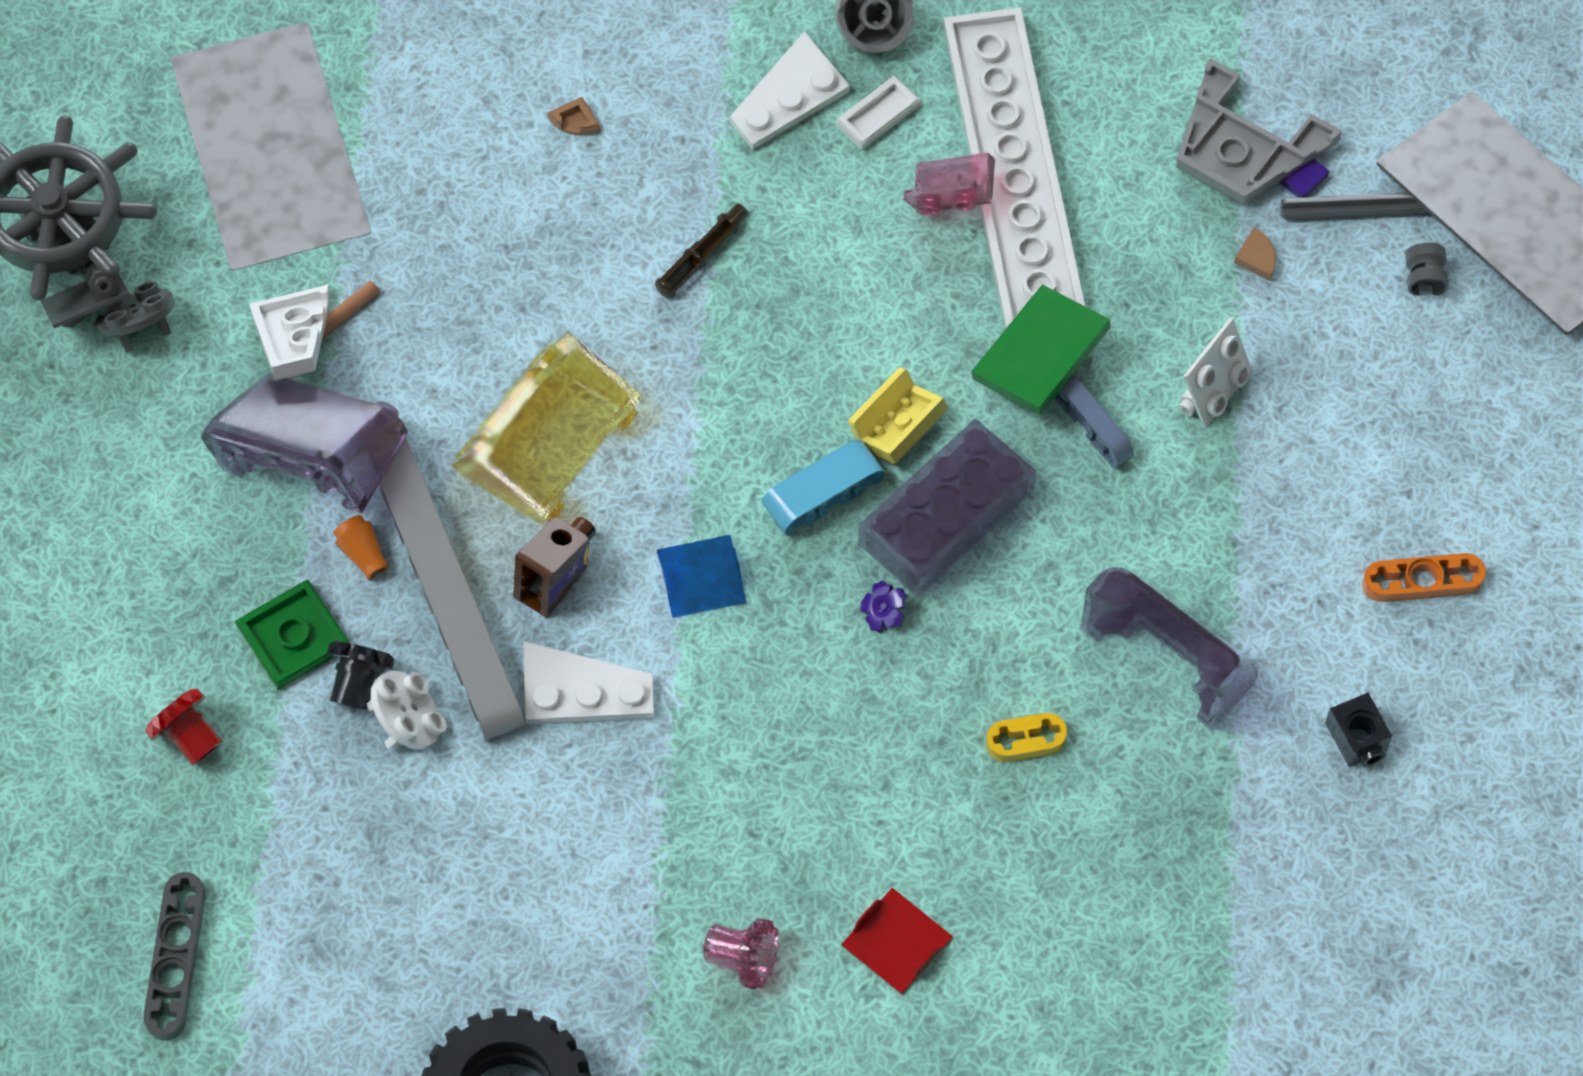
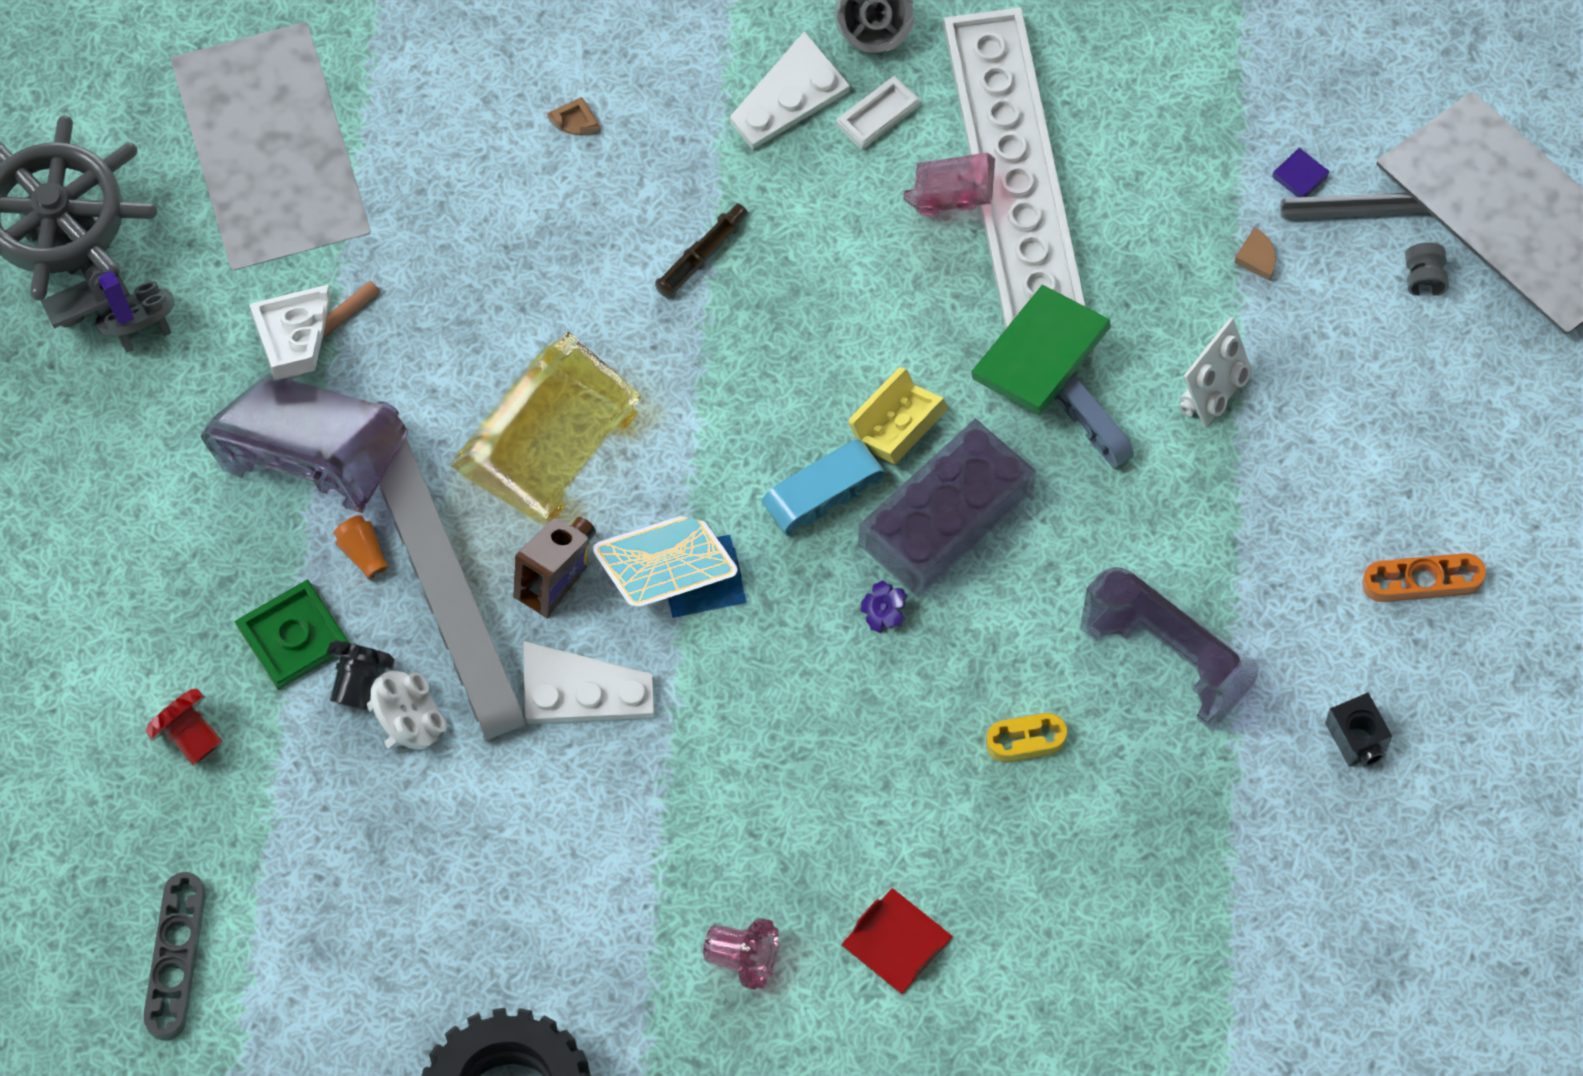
light grey wing [1176,58,1342,205] -> none
none -> dark purple tile [98,270,134,324]
none -> sticker [593,516,737,607]

